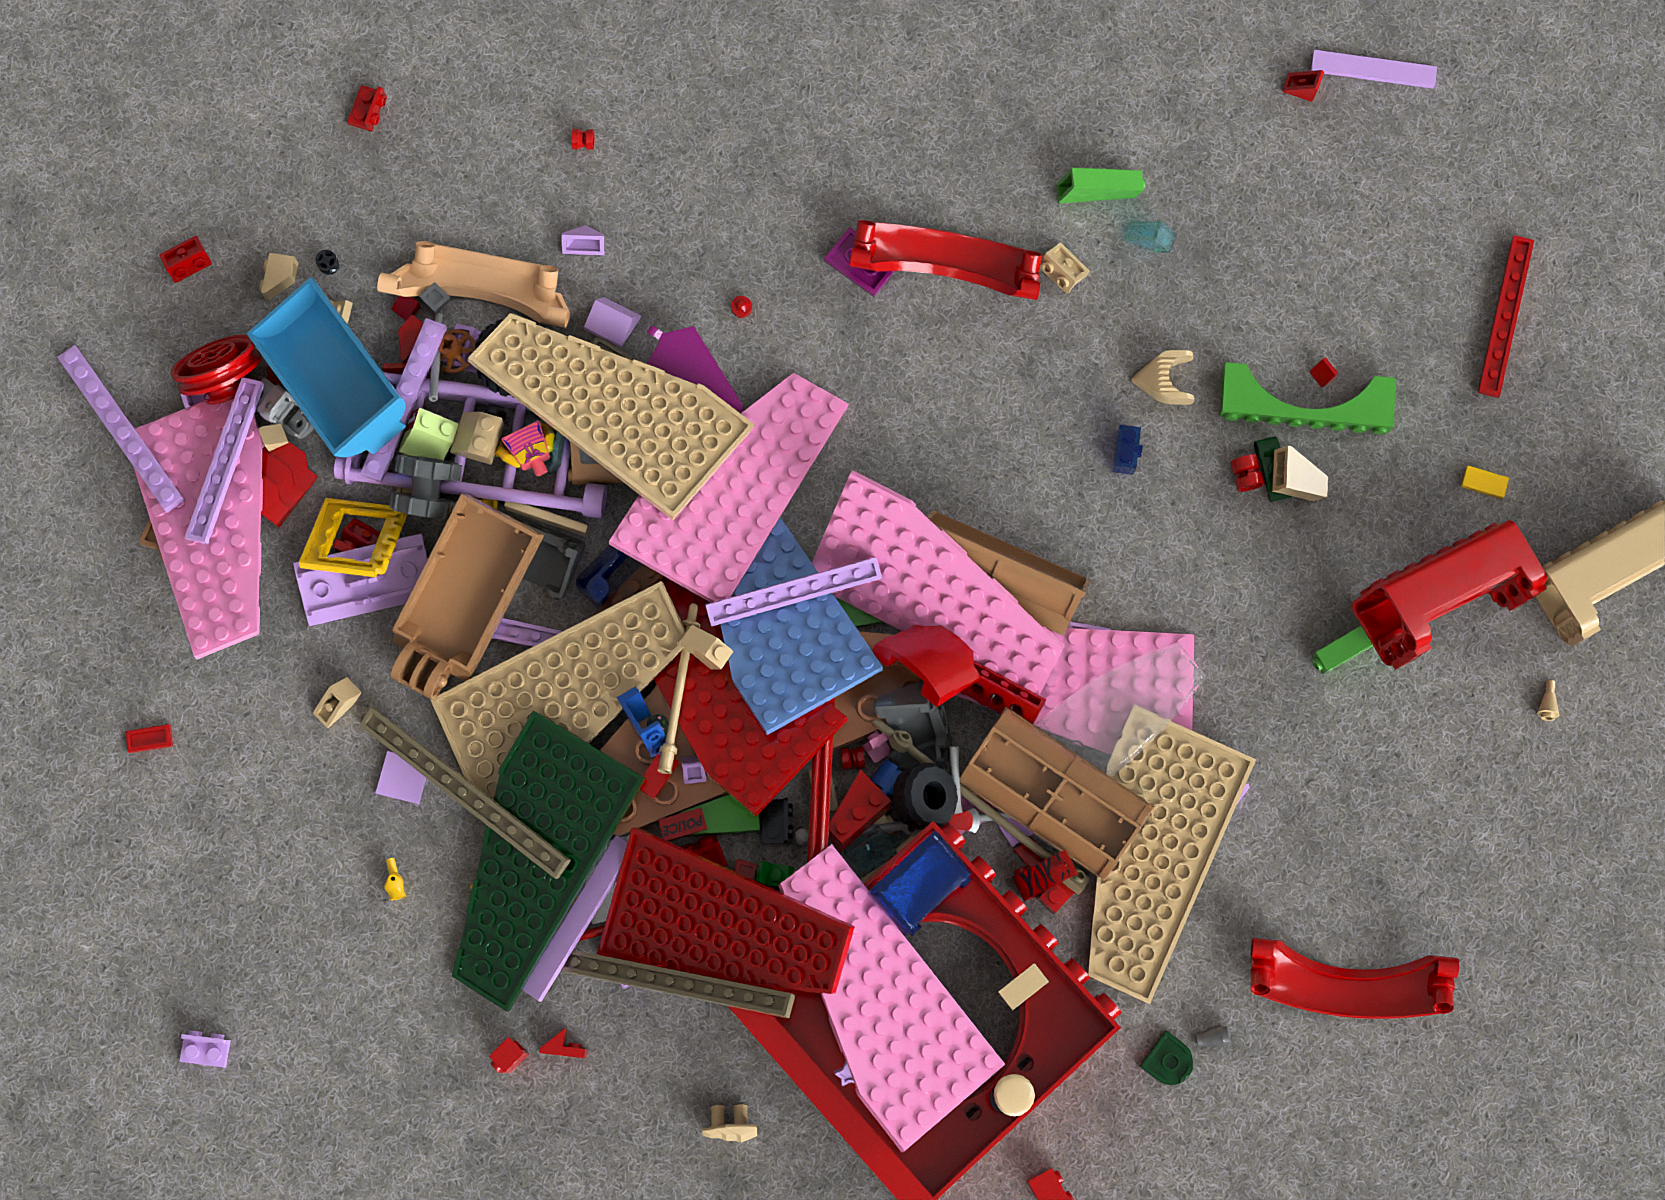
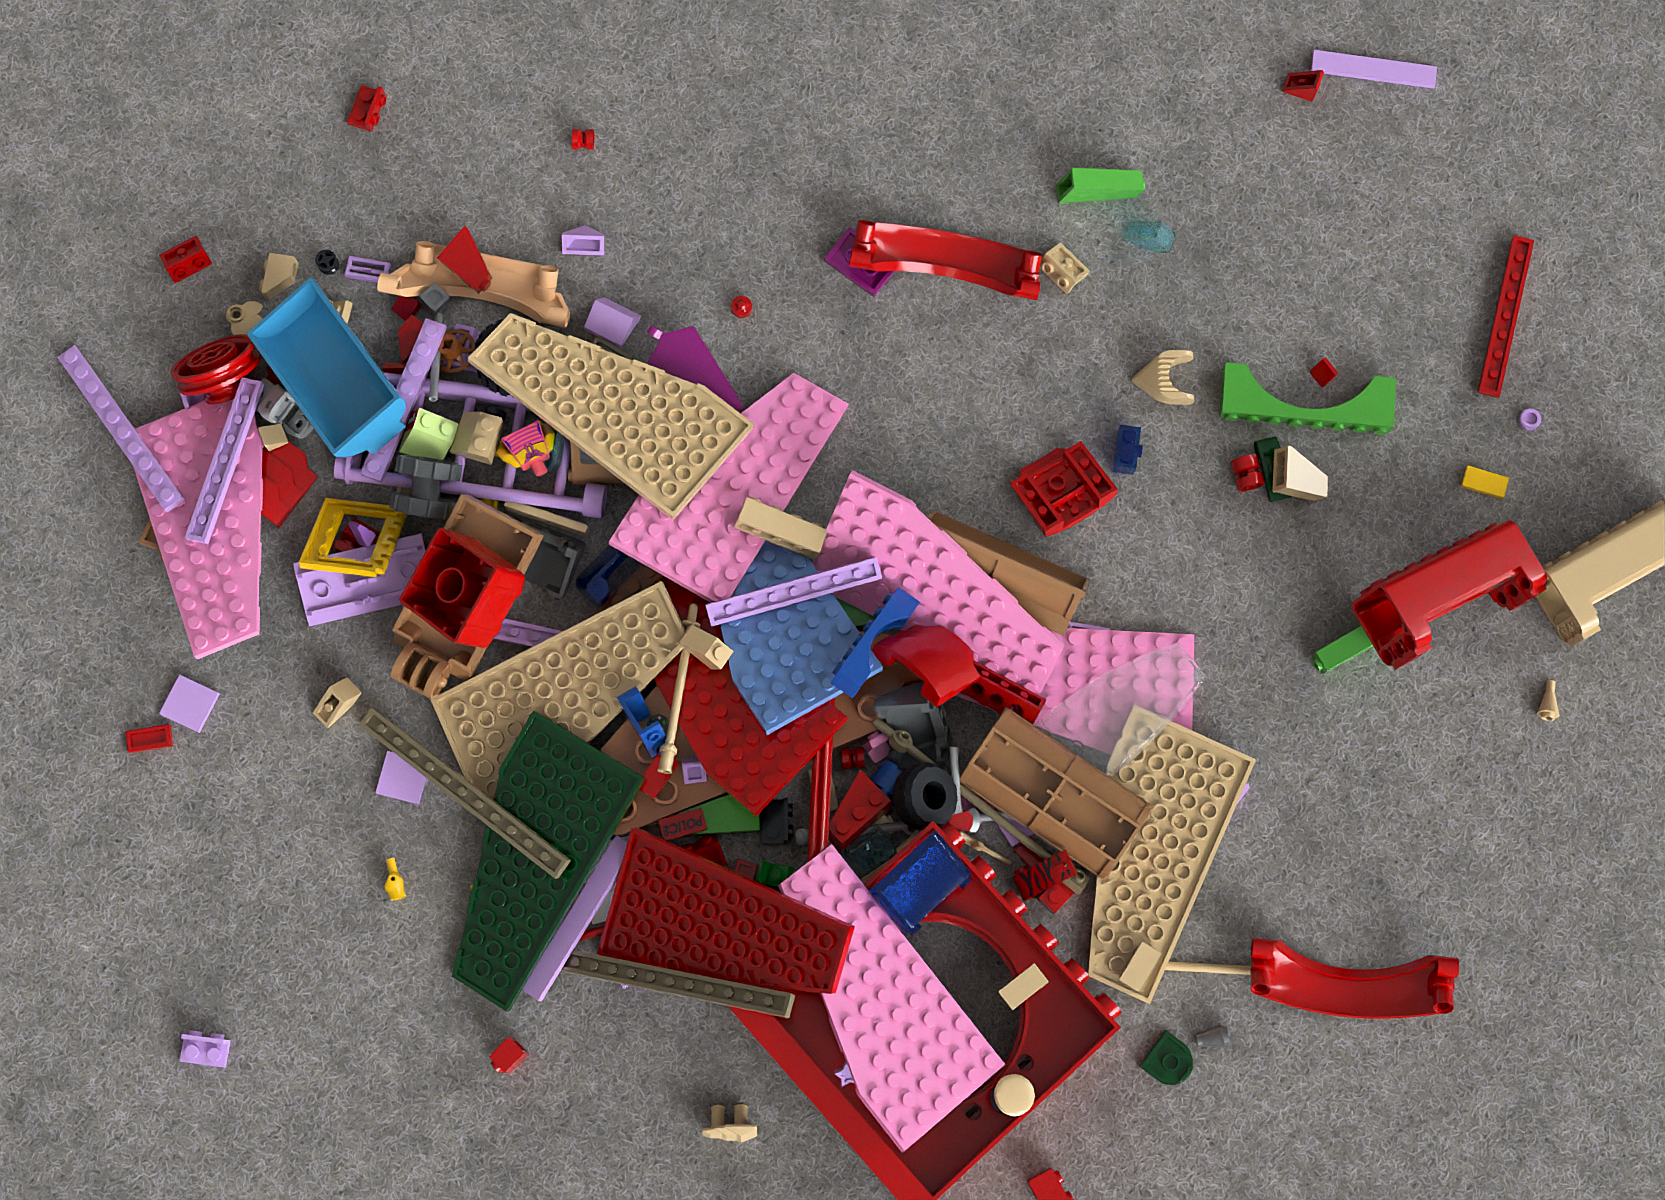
red slope [539,1028,587,1059] -> none
none -> lavender tile [159,675,220,733]
none -> tan plate [226,301,263,335]
none -> lavender tile [344,256,391,283]
none -> medium lavender slope [348,521,376,548]
none -> red brick [399,527,525,648]
none -> red slope [437,226,492,294]
none -> tan brick [734,497,827,560]
none -> blue arch [831,587,920,698]
none -> tan piece [958,830,1012,865]
none -> red slope [1009,441,1118,537]
none -> tan tile [1118,941,1162,992]
none -> tan bar [1165,961,1251,975]
none -> lavender tile [1518,408,1541,431]

